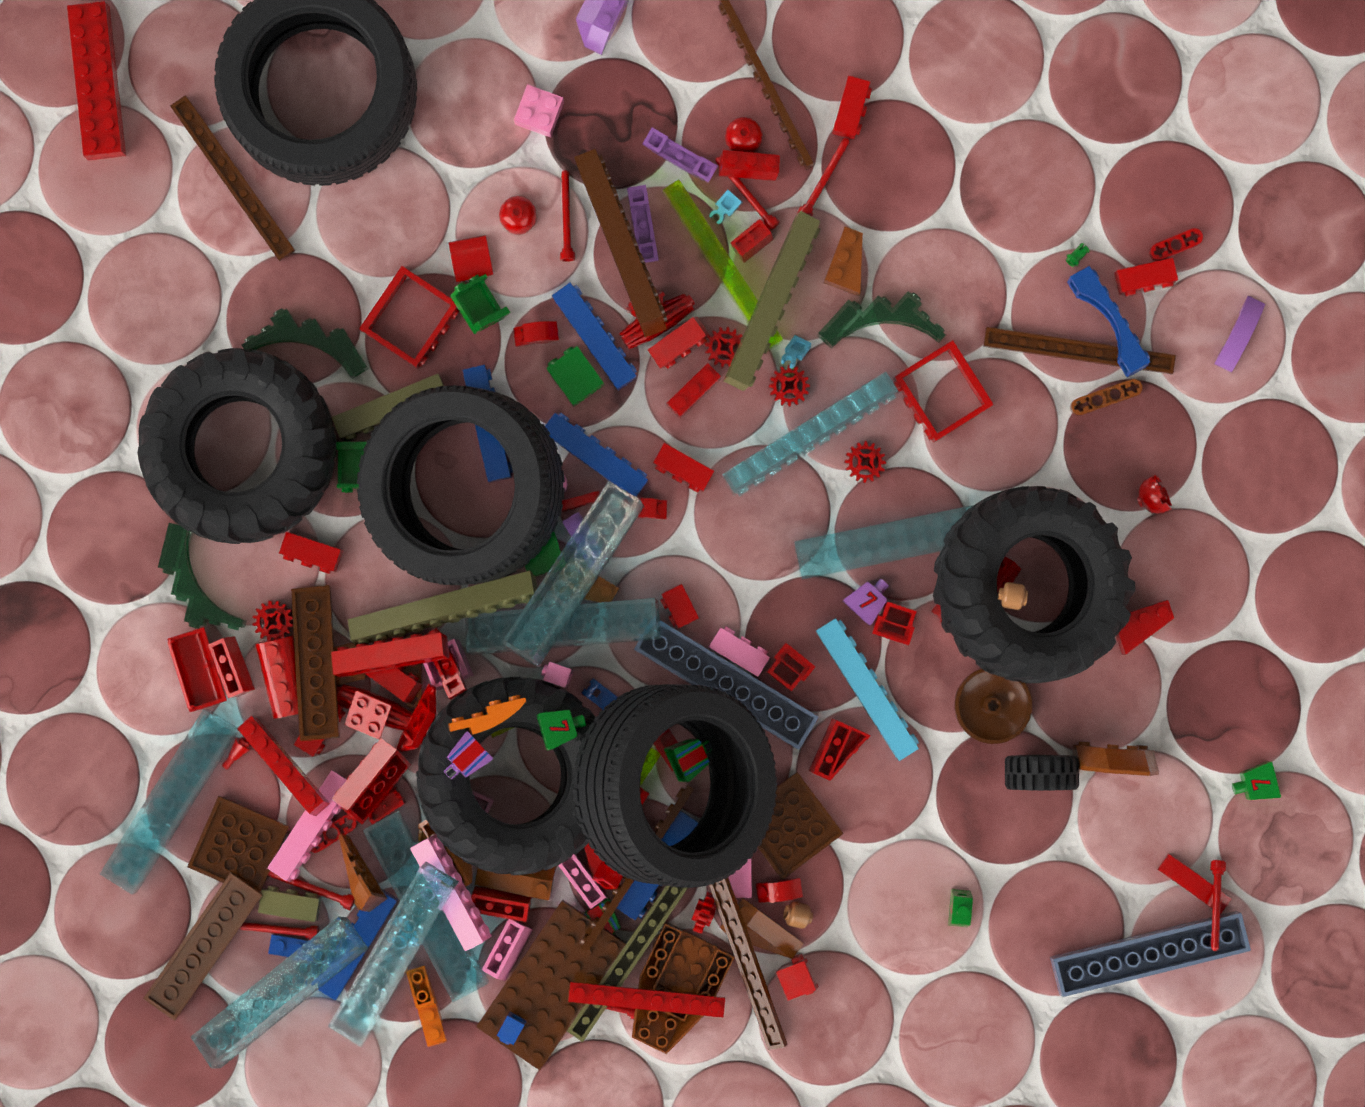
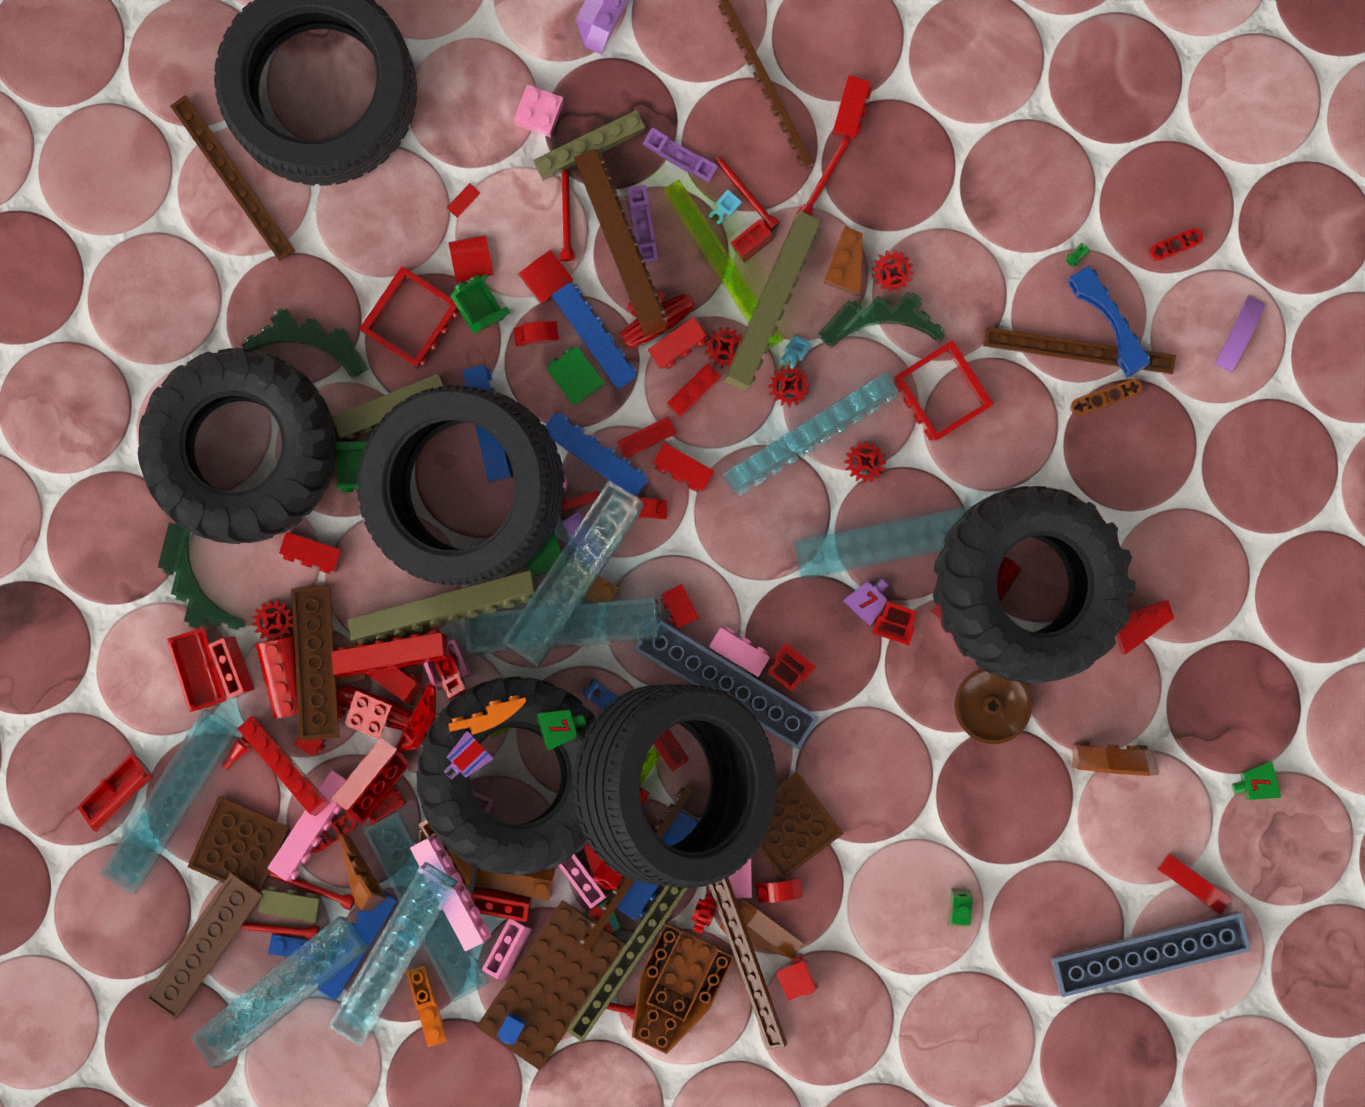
red brick [67,1,126,161] -> none
red cylinder [499,196,537,235] -> none
bright pink brick [541,662,574,688] -> none
red plate [568,981,726,1018] -> none
green torso [664,738,713,782] -> none
red brick [719,150,780,181] -> none
red cylinder [725,117,763,153] -> none
medium nougat head [783,902,813,929] -> none
red wedge [809,718,871,781] -> none
medium azure brick [816,618,919,761] -> none
medium nougat head [998,582,1028,610] -> none
black tyre [1005,755,1079,791] -> none
red brick [1114,258,1178,297] -> none
red cylinder [1137,474,1172,514] -> none
red piece [1210,860,1226,951] -> none
none -> red container [77,753,153,832]
none -> red sticker [447,183,480,218]
none -> red slope [518,250,574,304]
none -> olive brick [534,110,645,181]
none -> red tile [617,417,677,459]
none -> red gear [871,250,914,292]

